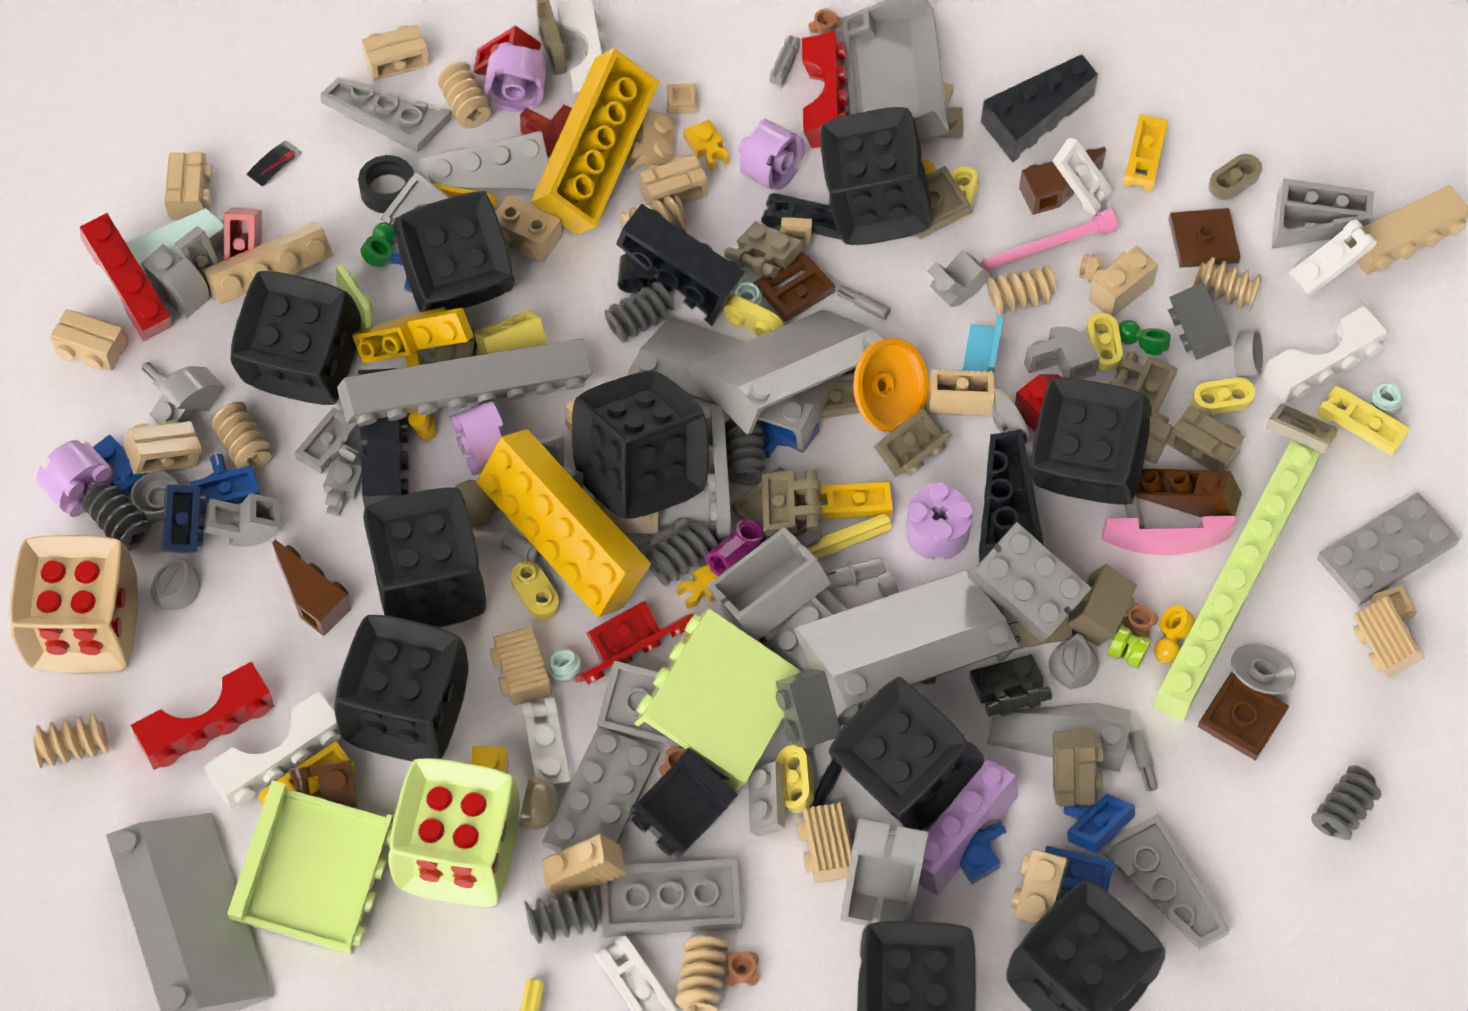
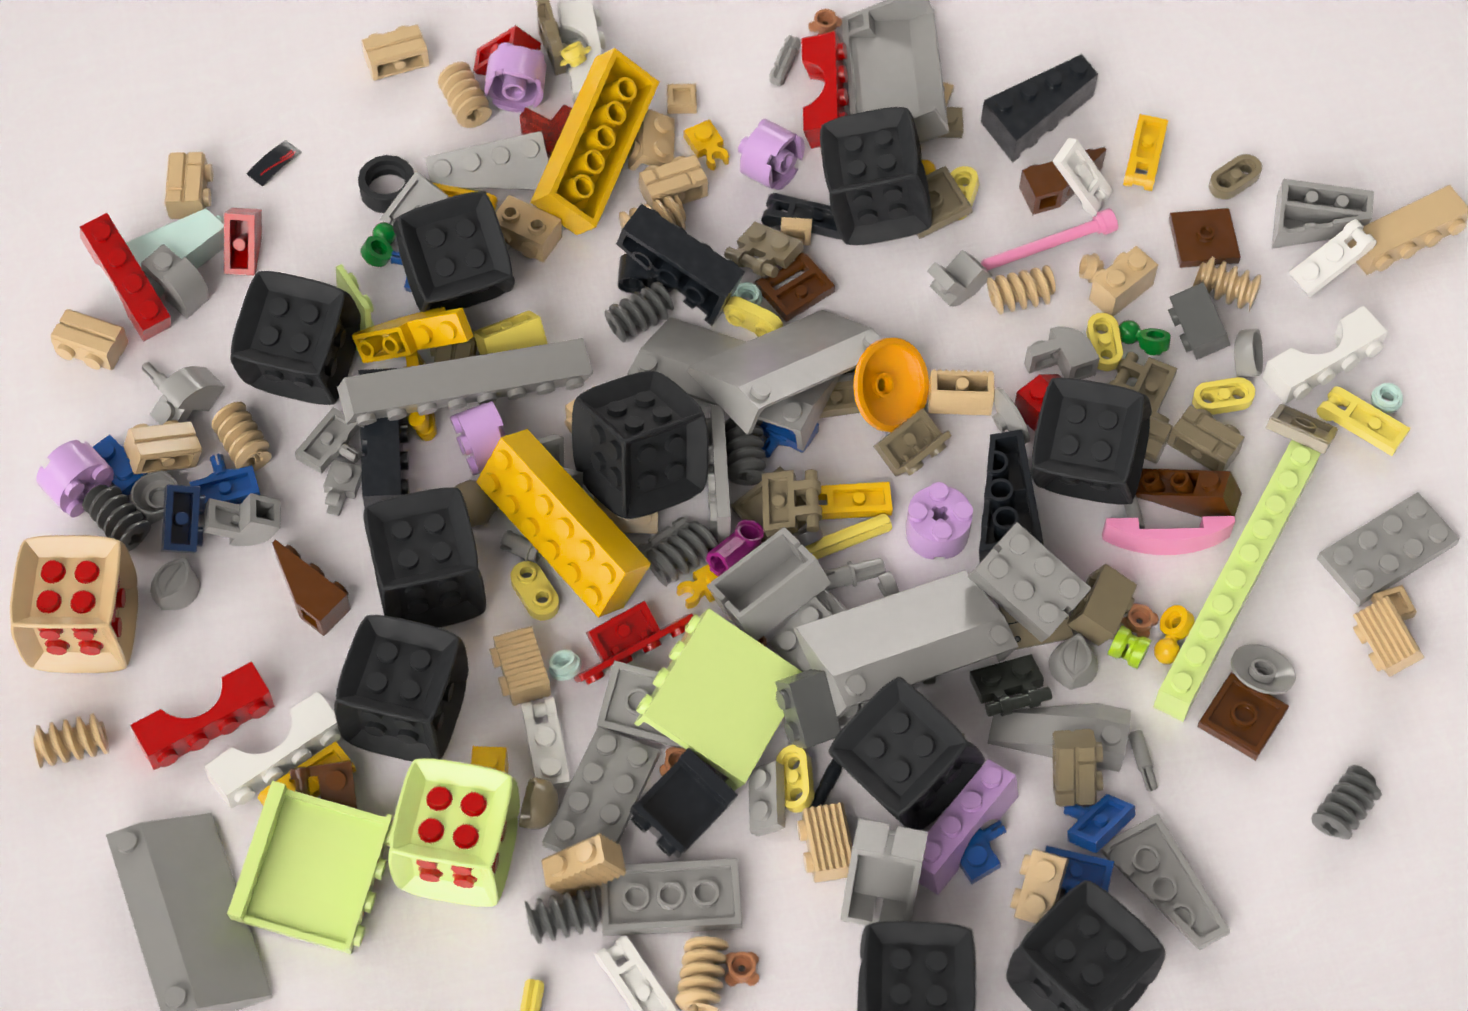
light grey plate [174,226,219,286] -> none
tan brick [202,222,334,304] -> none
light grey wing [320,77,452,153] -> none
light grey pin [837,285,891,320] -> none
medium azure panel [962,315,1004,373] -> none
none -> light yellow plate [559,41,592,67]

